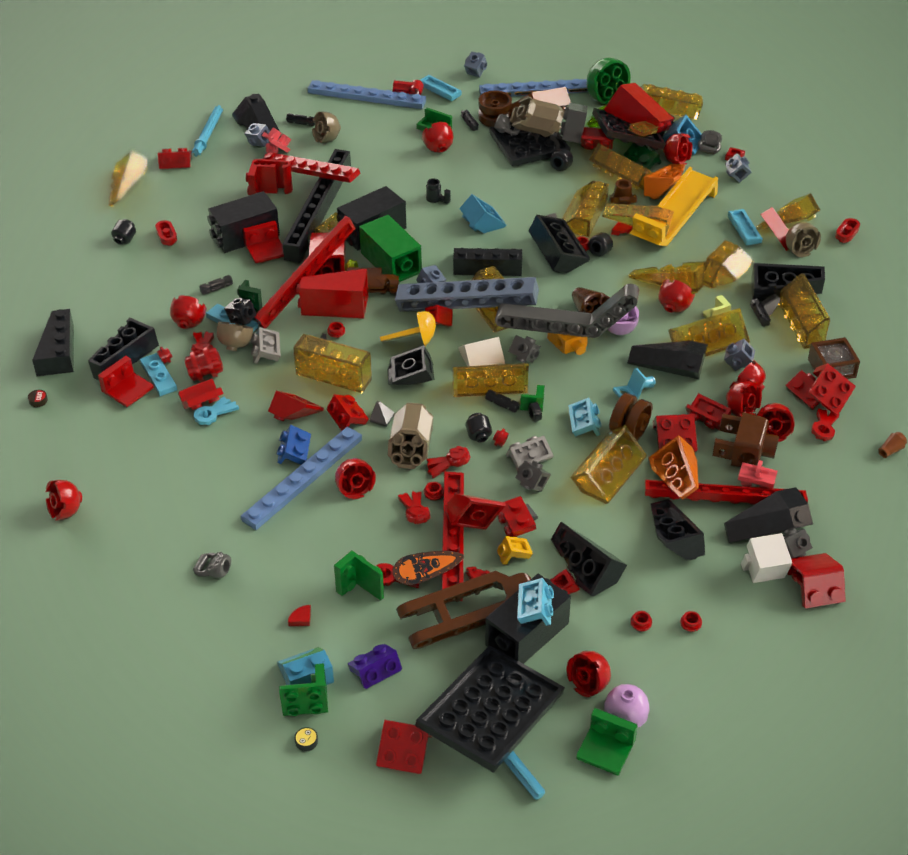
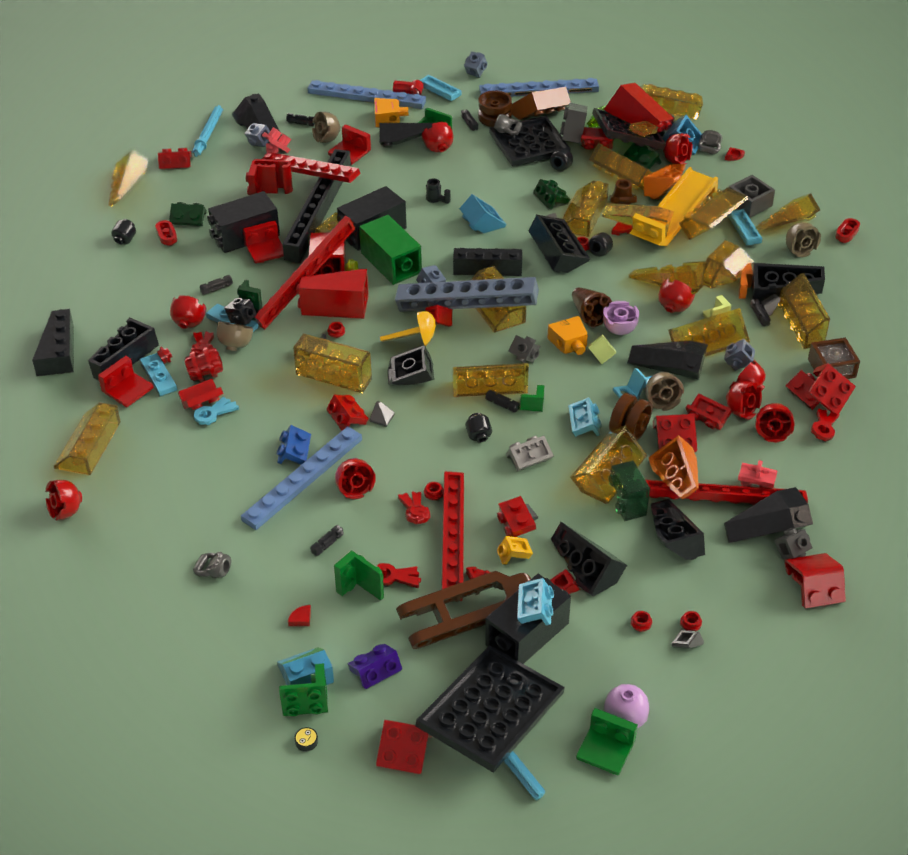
dark brown tile [28,390,48,407] -> none
light grey bracket [251,327,281,364] -> none
red slope [268,390,324,421] -> none
reddish brown plate [347,268,399,294] -> none
dark tan brick [388,403,434,469] -> none
sticker [393,551,464,585] -> none
red piece [426,446,471,478] -> none
red slope [446,493,506,530] -> none
white slope [458,337,505,373] -> none
red plate [493,428,509,447] -> none
dark grey beam [495,284,639,338] -> none
dark tan brick [510,96,565,137] -> none
dark grey brick [515,460,551,491] -> none
black tile [528,402,542,422] -> none
red cylinder [566,650,611,697] -> none
green cylinder [586,58,631,105] -> none
reddish brown piece [712,412,779,467] -> none
sand blue brick [725,154,752,183] -> none
white plate [741,533,792,583] -> none
sticker [760,207,789,251] -> none
dark orange cone [878,432,907,458] -> none
none -> clear yellow slope [54,403,121,475]
none -> dark green bracket [169,202,207,226]
none -> black axle [310,525,344,556]
none -> red bracket [328,124,371,165]
none -> light orange torso [374,98,409,127]
none -> black wedge [380,123,434,147]
none -> dark green bracket [533,179,571,209]
none -> yellowish green panel [588,334,616,364]
none -> clear green slope [608,460,650,521]
none -> dark tan cylinder [645,372,684,411]
none -> dark grey slope [671,630,704,648]
none -> clear yellow slope [679,188,749,240]
none -> dark grey brick [726,175,775,218]
none -> orange slope [739,263,753,299]

